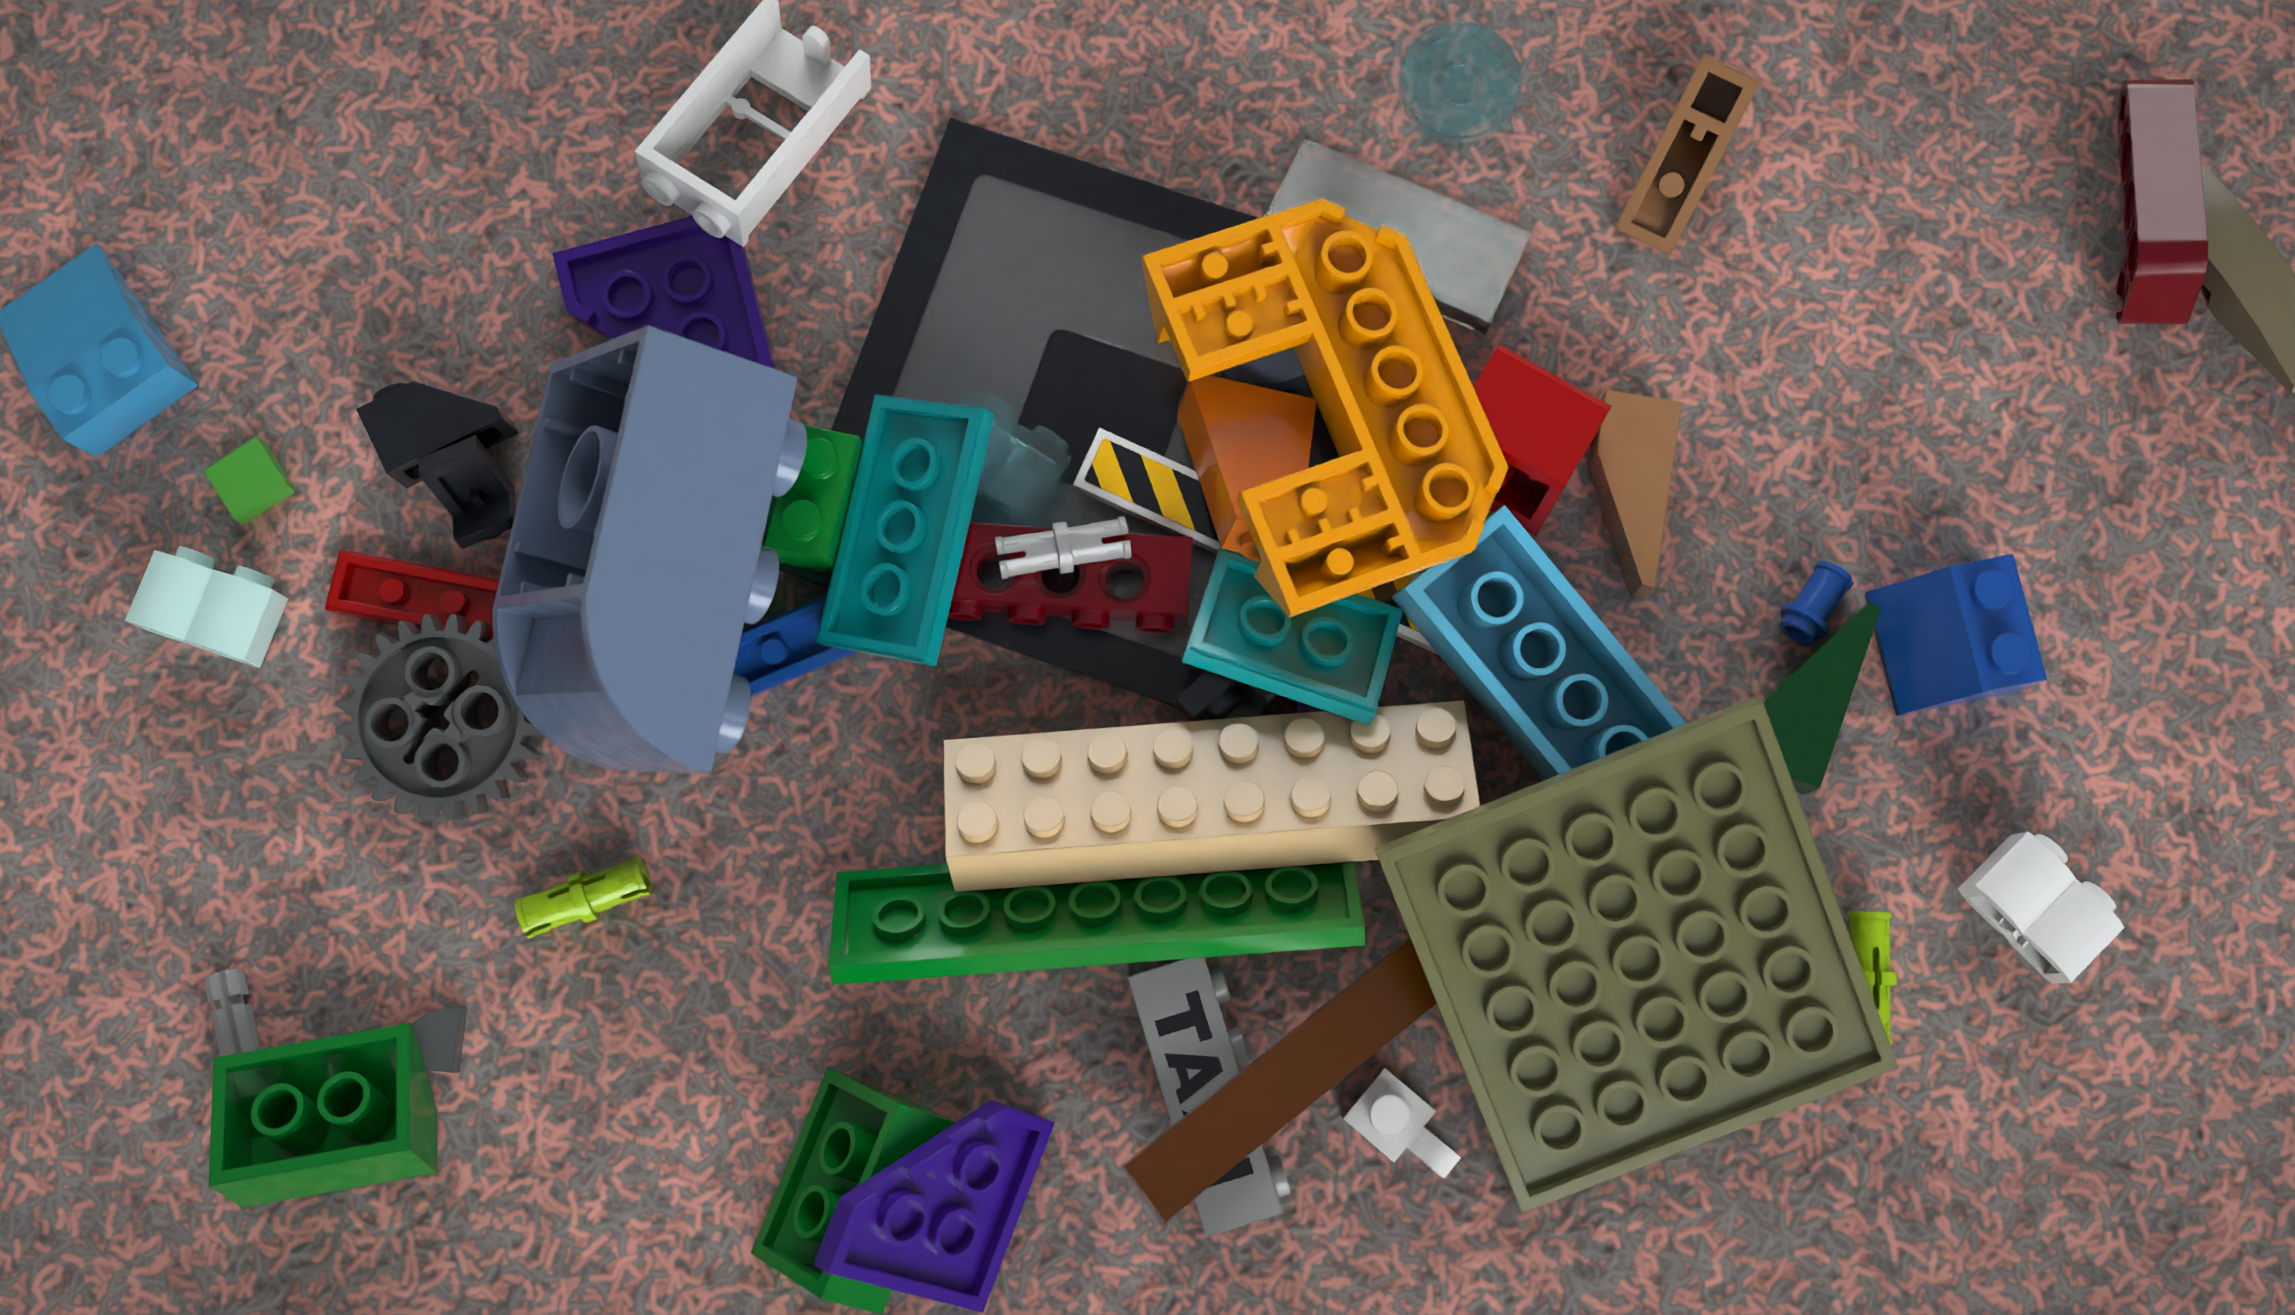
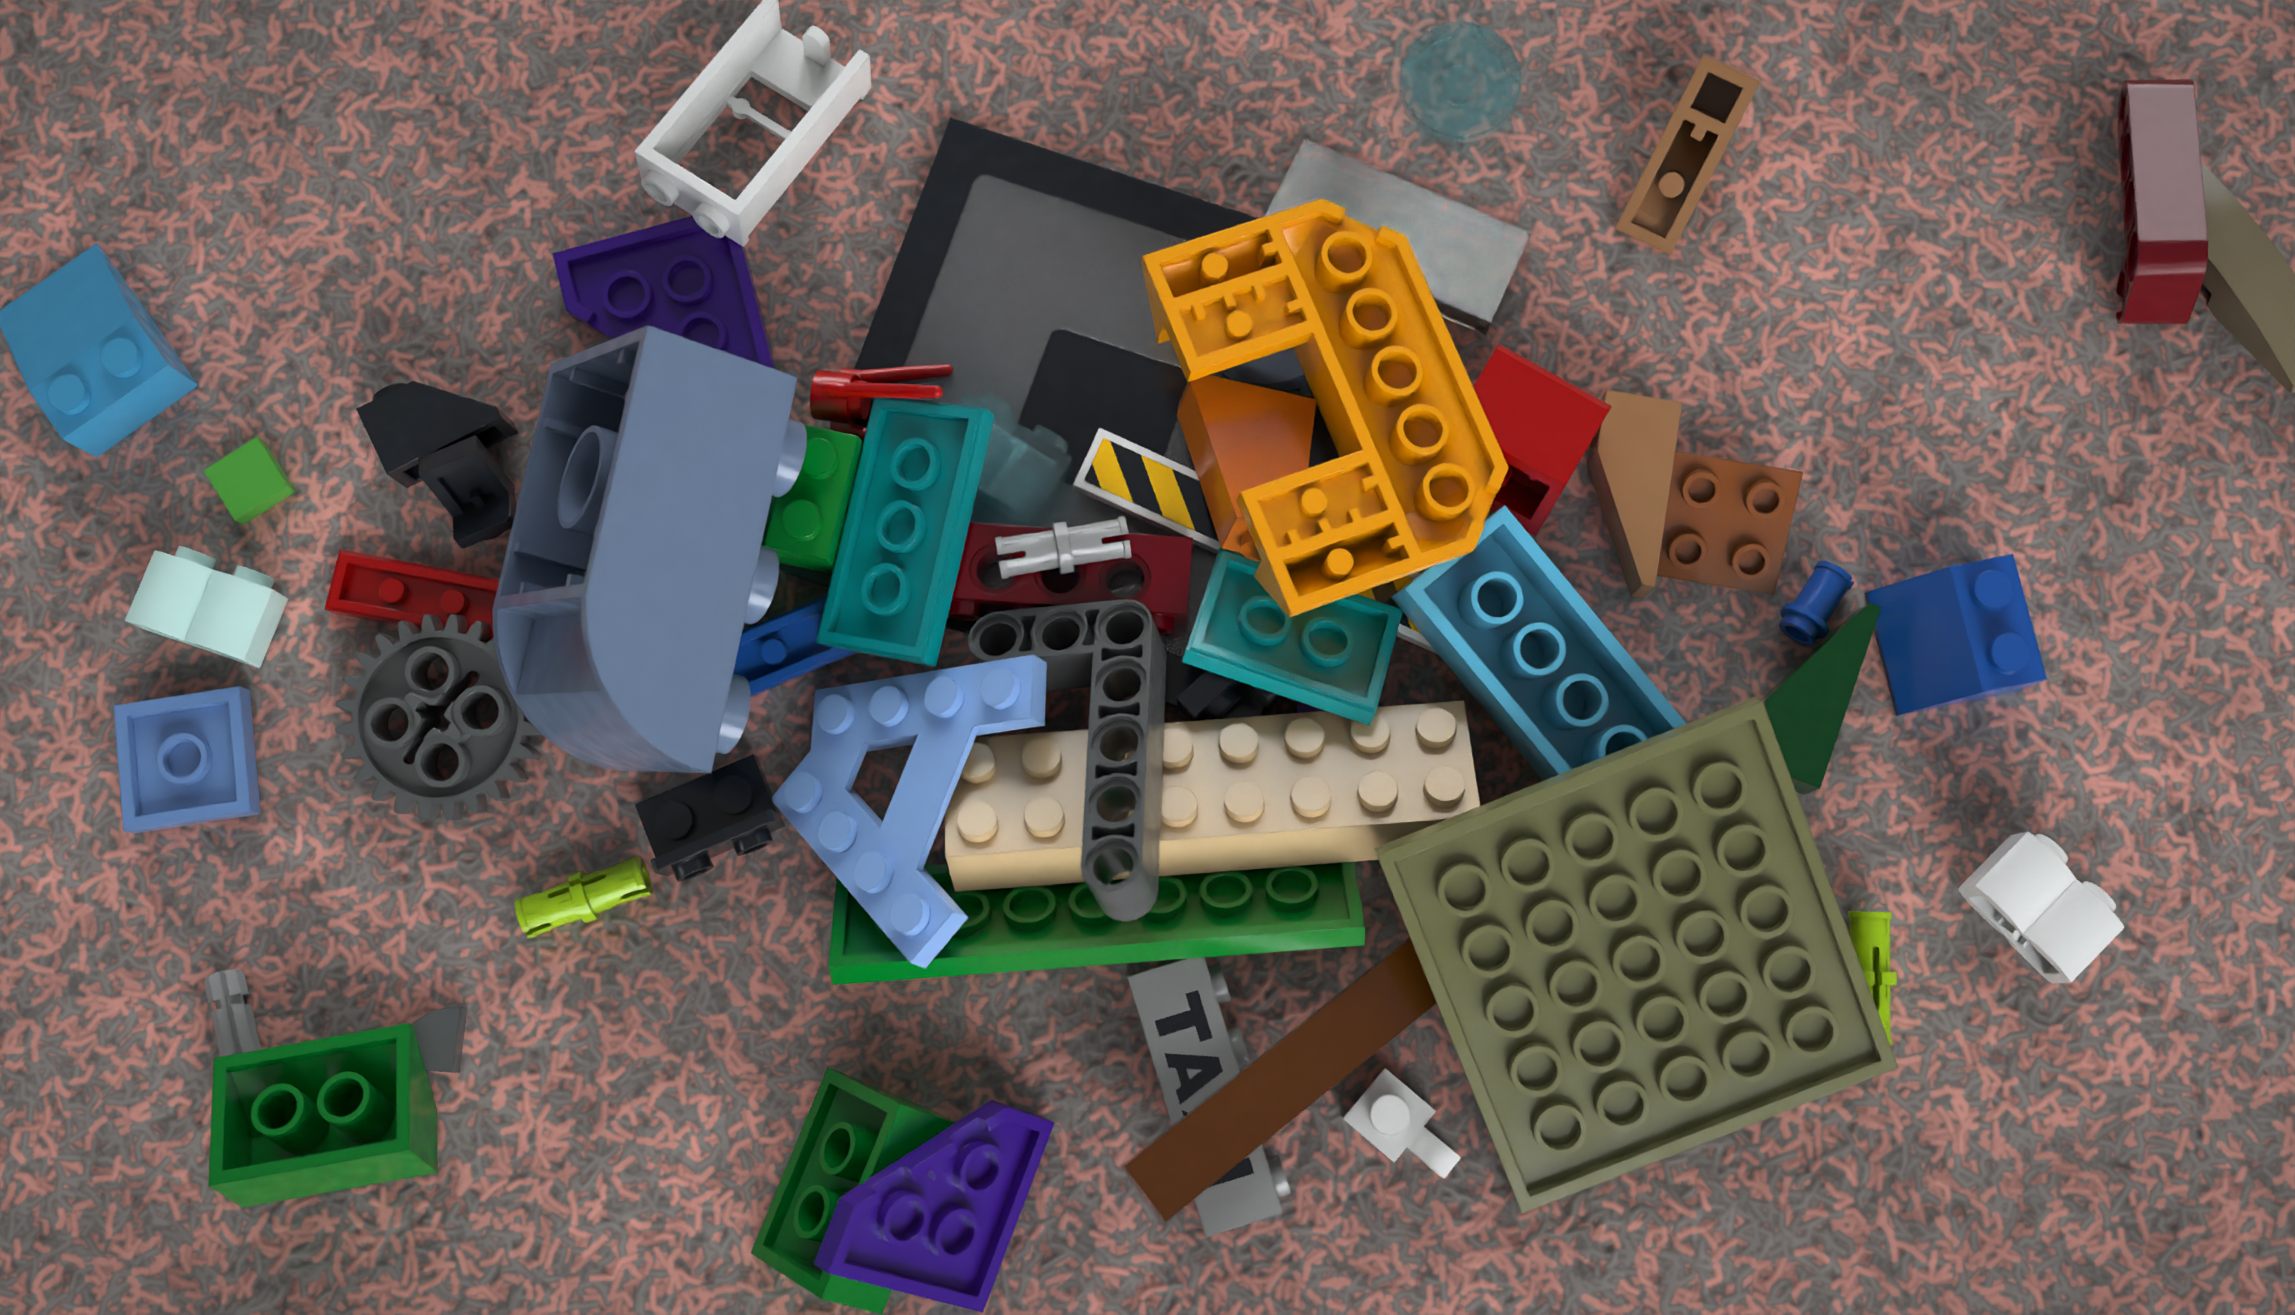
none -> medium blue plate [113,686,261,833]
none -> black bracket [635,754,785,882]
none -> light blue plate [772,654,1047,968]
none -> red plant [810,364,953,442]
none -> dark grey beam [968,599,1167,921]
none -> dark orange hinge [1657,451,1803,595]

